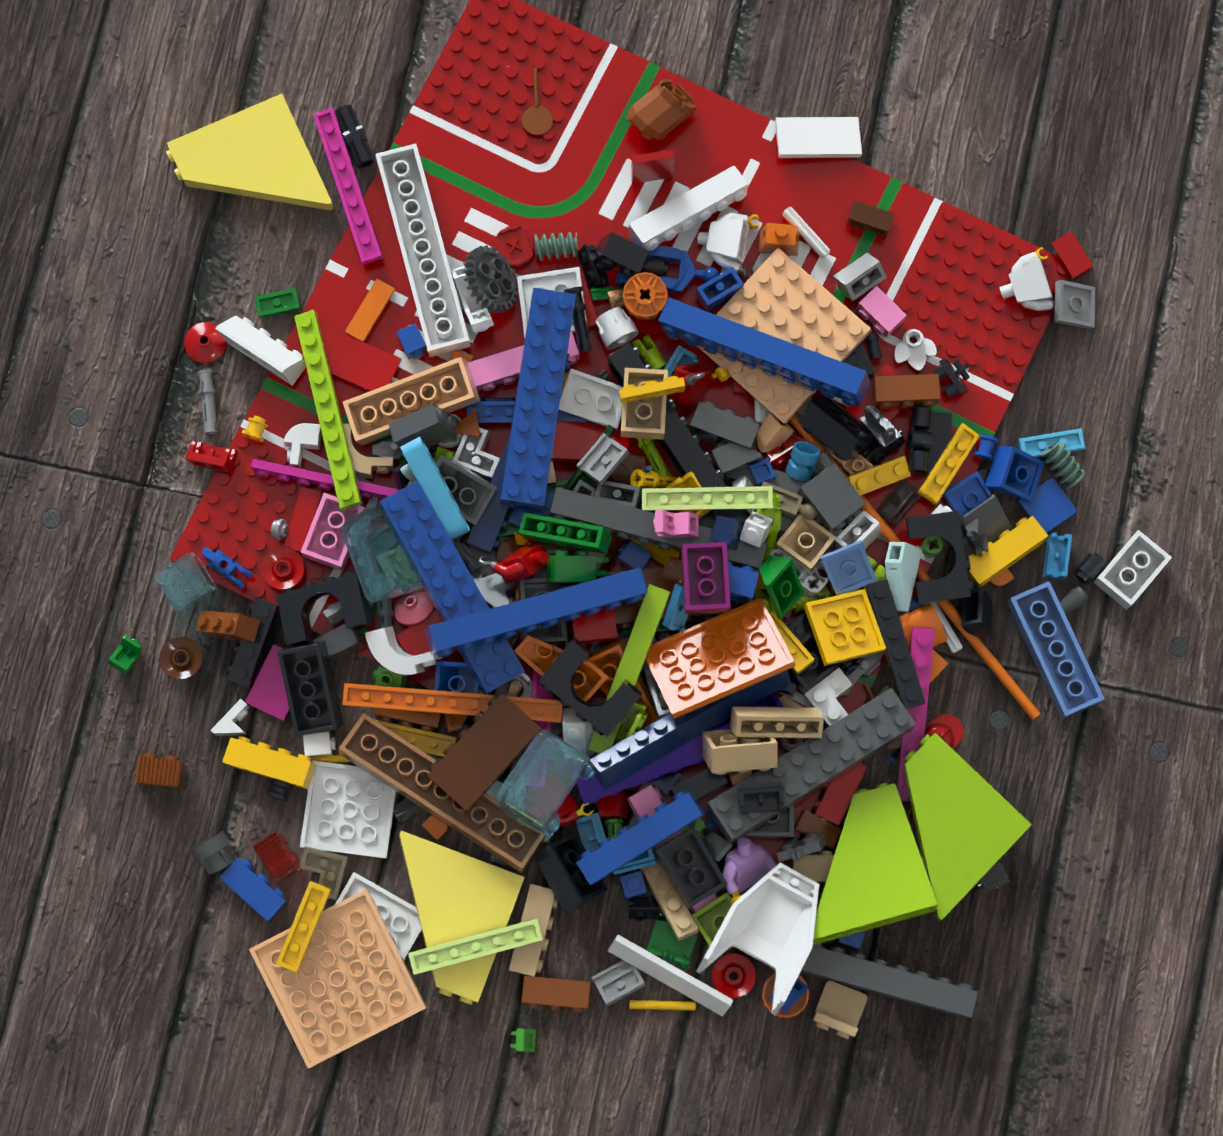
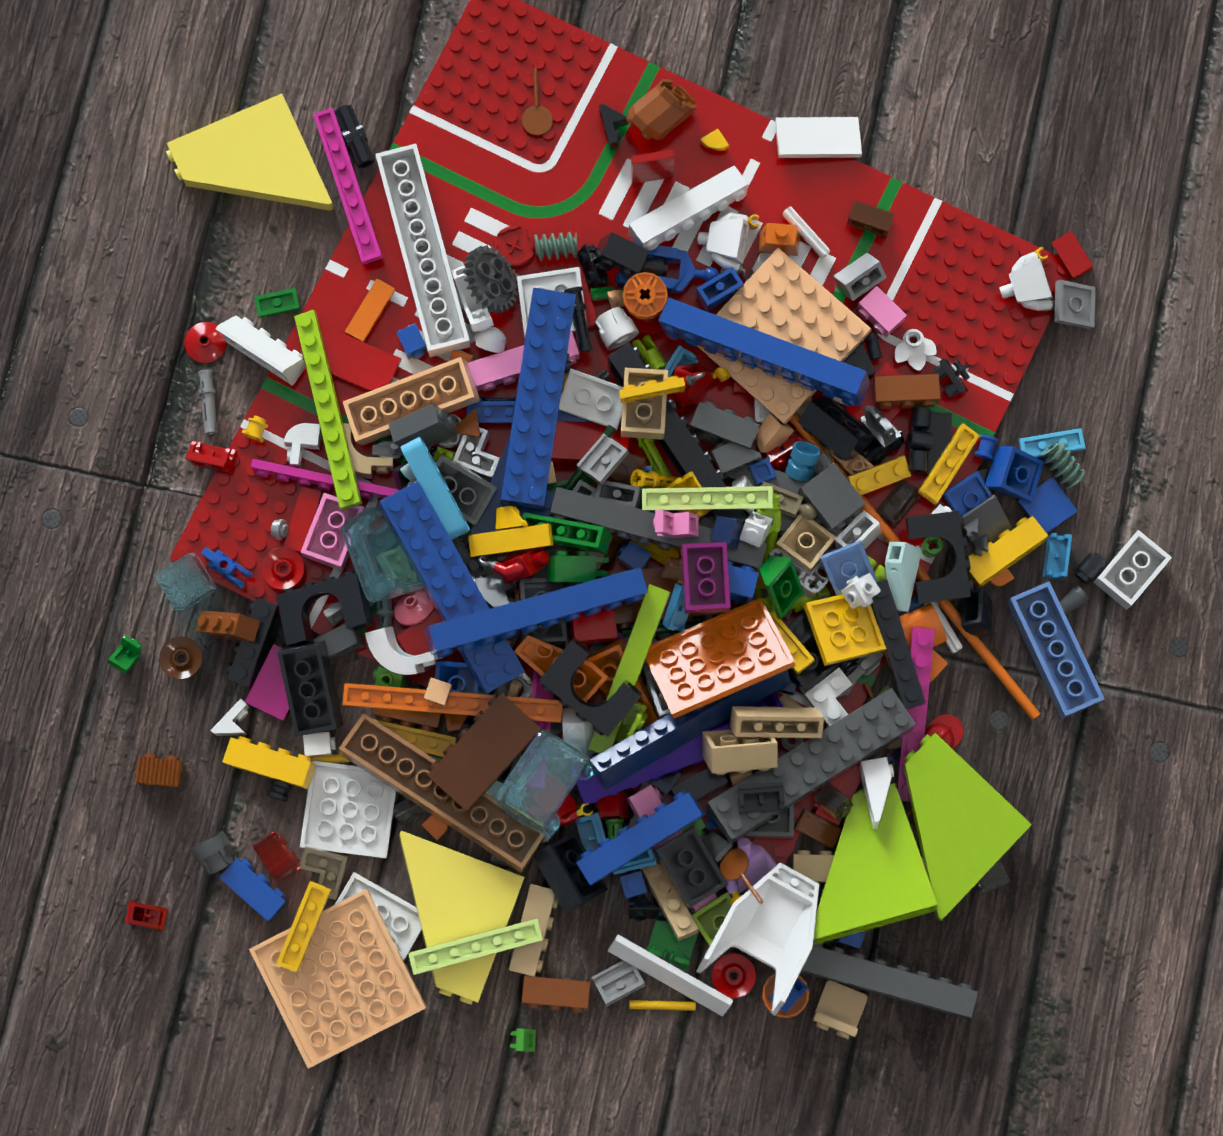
dark grey plate [776,832,827,861] -> none
none -> red slope [125,901,168,930]
none -> light nougat tile [424,677,452,706]
none -> yellow tile [468,524,553,557]
none -> white hair [474,327,506,353]
none -> yellow tile [496,506,528,530]
none -> black slope [599,104,629,150]
none -> yellow tile [700,129,729,151]
none -> dark orange piece [720,849,763,904]
none -> clear smoke brick [814,782,853,821]
none -> white brick [841,573,881,609]
none -> white slope [859,757,894,830]

